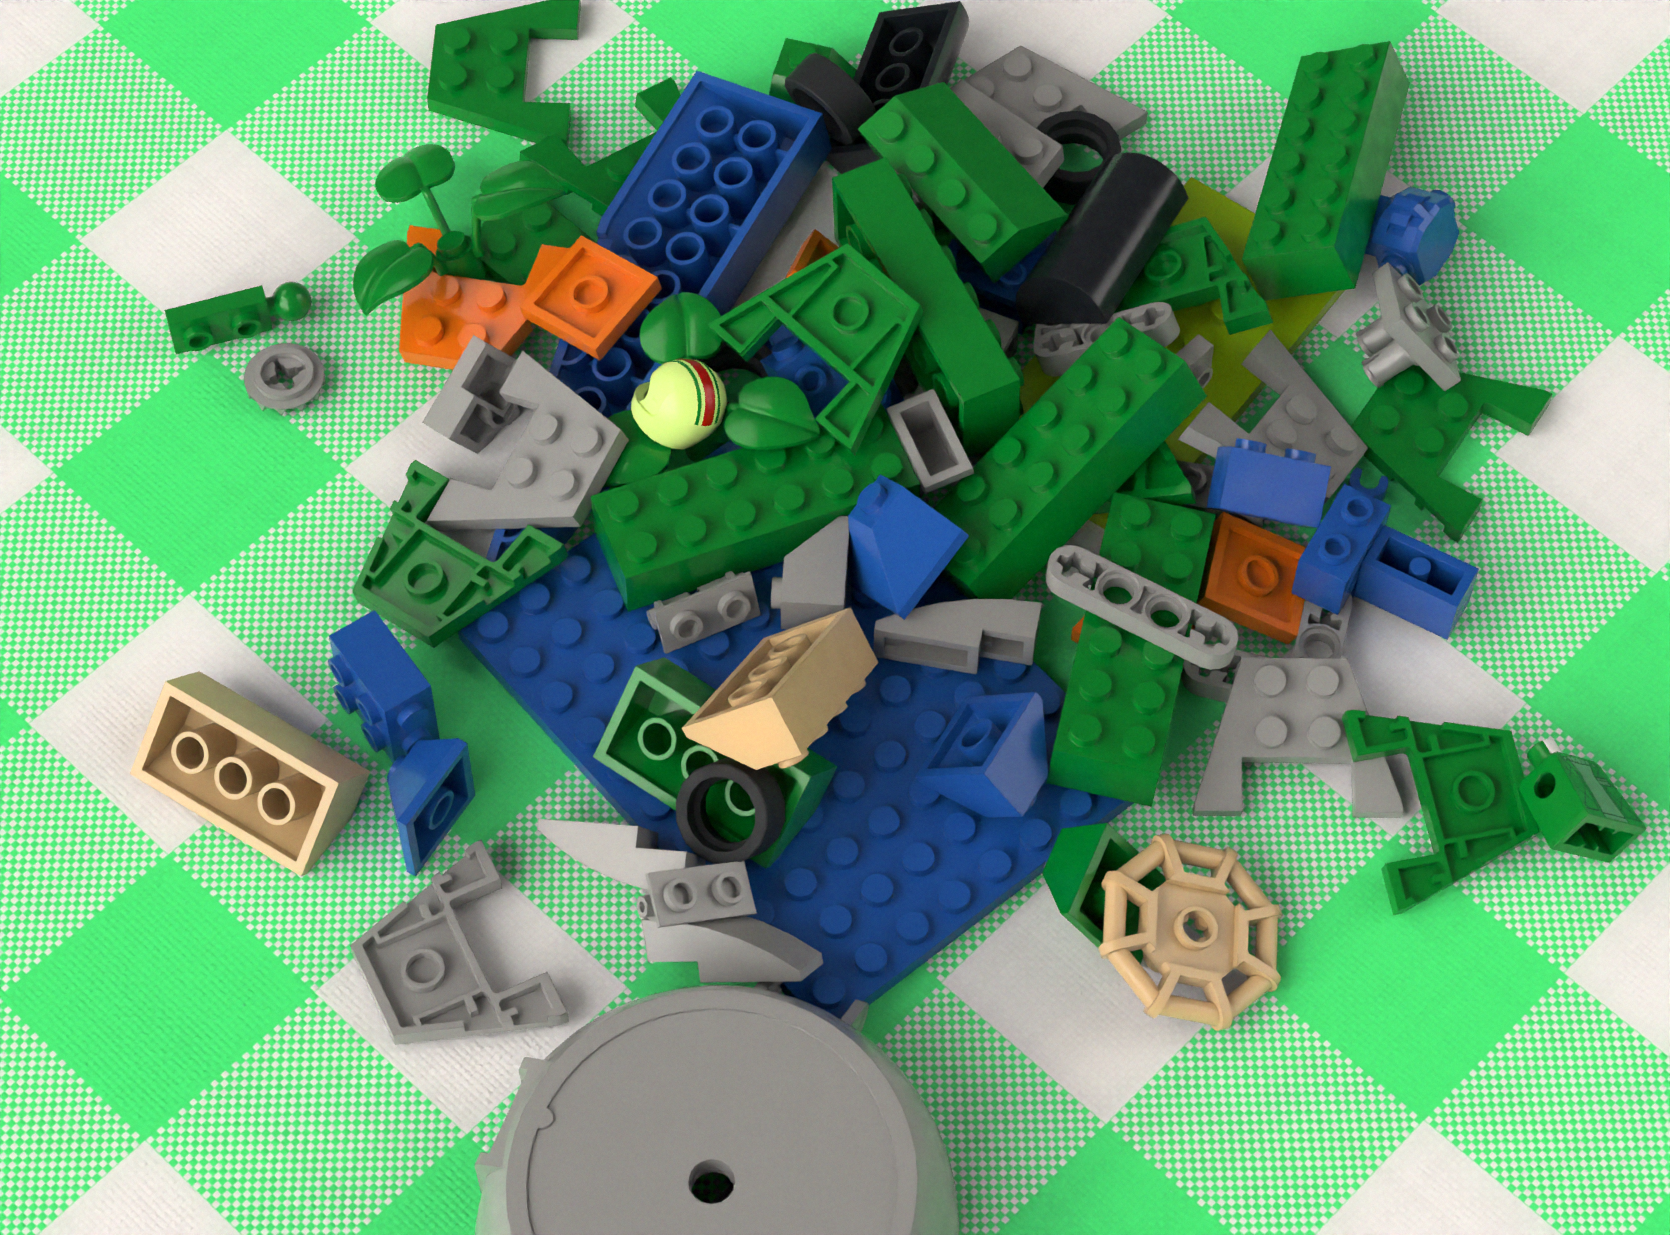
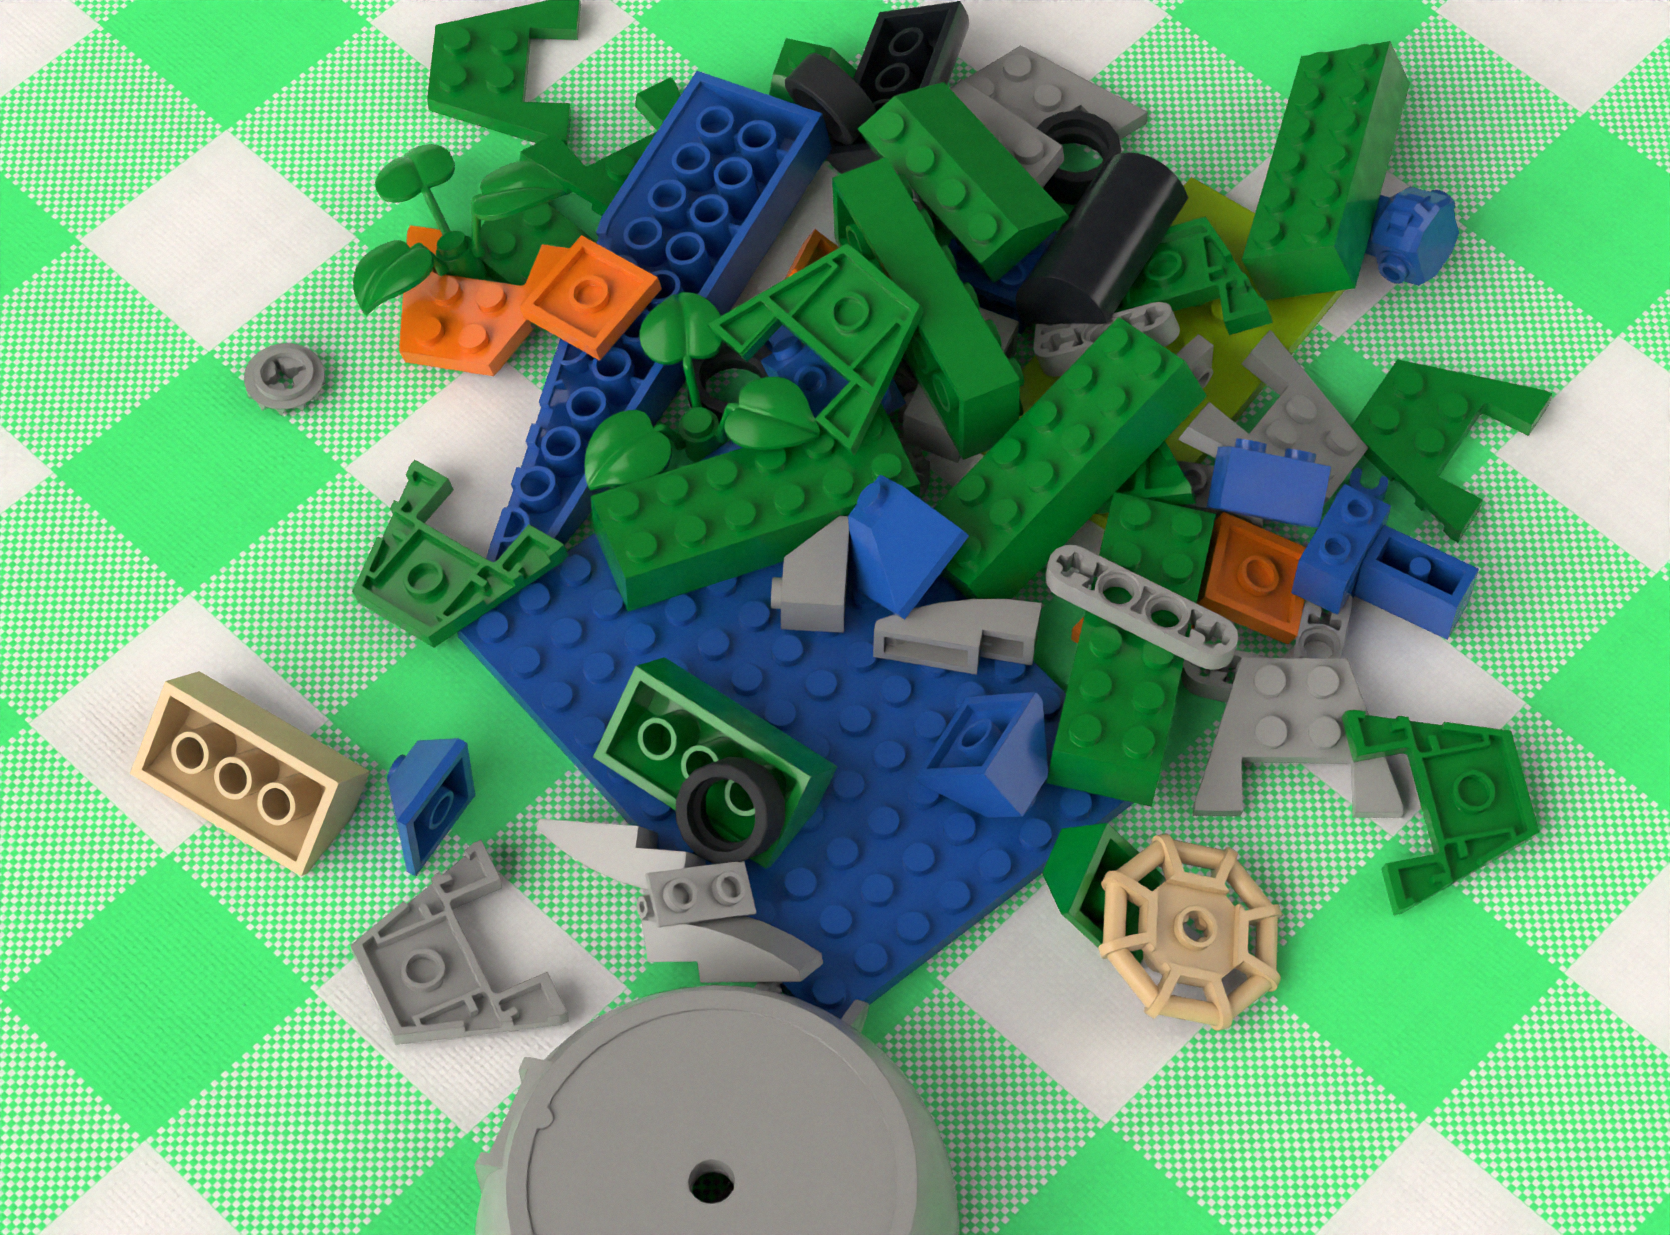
green plate [164,282,312,354] -> none
blue brick [328,610,440,763] -> none
light grey slope [422,335,521,454] -> none
light grey wing [427,350,629,531] -> none
yellowish green helmet [631,359,727,450] -> none
light grey hinge [647,571,761,654] -> none
tan slope [682,607,879,770] -> none
light grey slope [886,389,974,493] -> none
light grey plate [1356,262,1461,391] -> none
green torso [1519,739,1647,863] -> none

